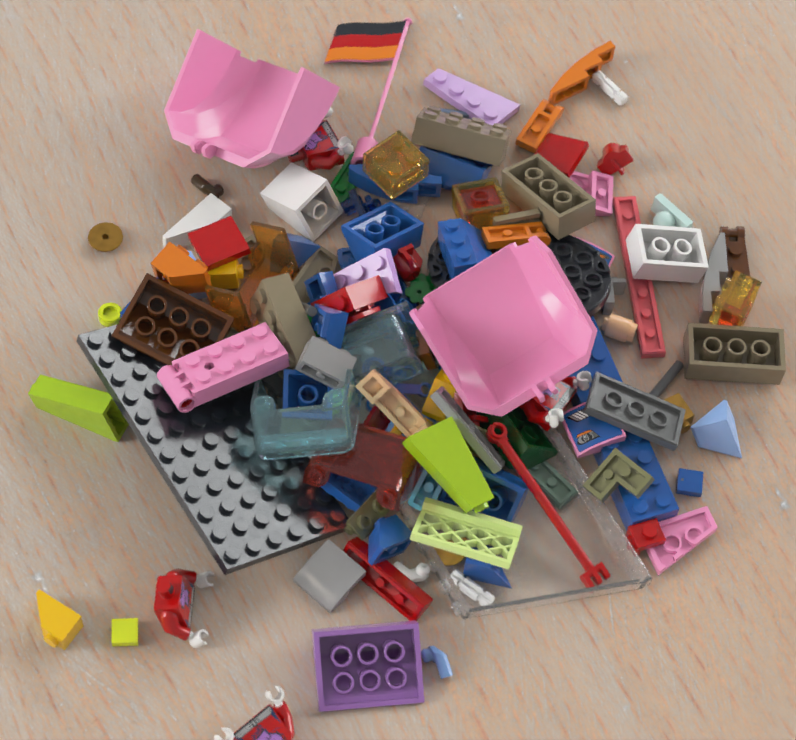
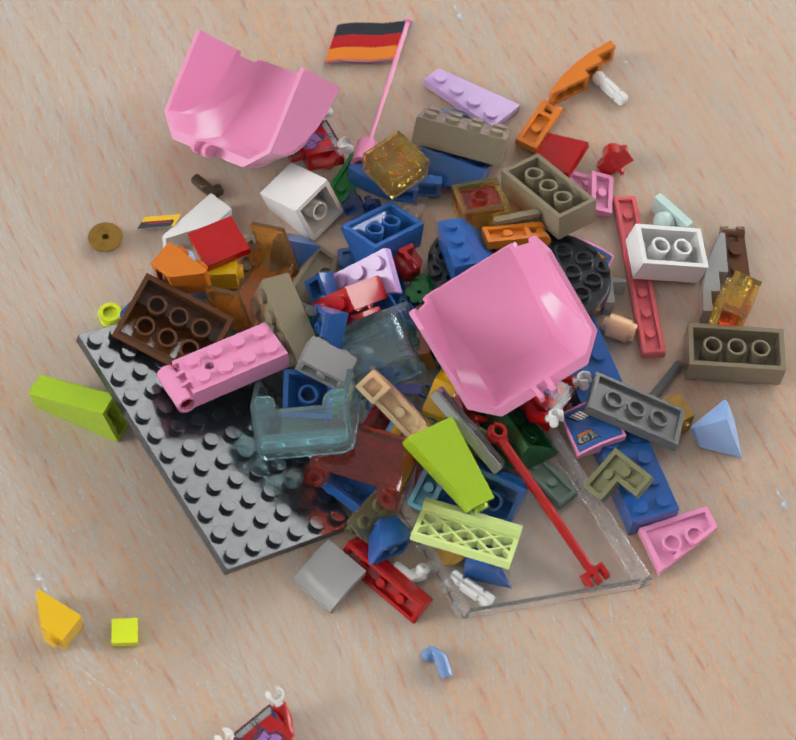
red torso [154,569,214,648] -> none
medium lavender slope [312,620,425,712] -> none
red bracket [624,518,666,558] -> none
blue tile [676,468,703,497] -> none
none -> sticker [138,214,181,229]

